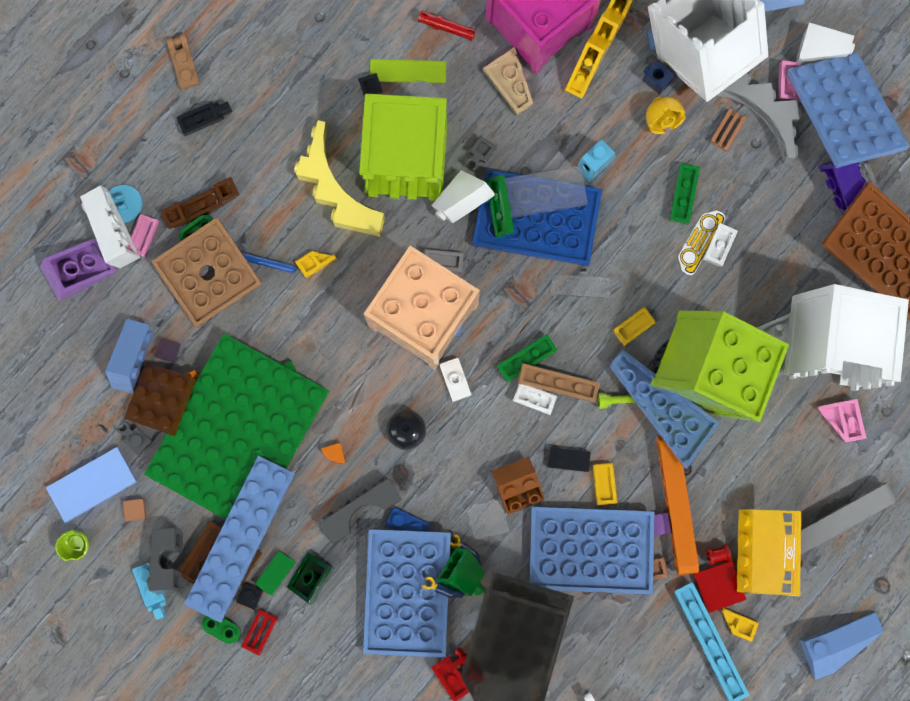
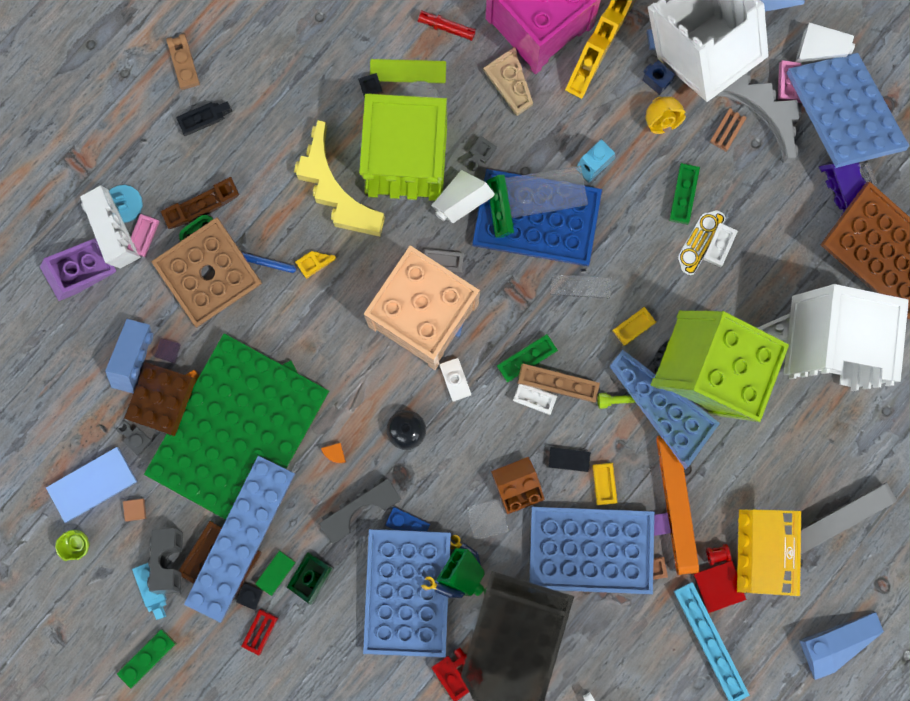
green plate [202,616,241,644] -> none
yellow tile [721,608,759,642] -> none
bright pink wing [818,399,866,443] -> none
none -> green plate [117,629,177,689]

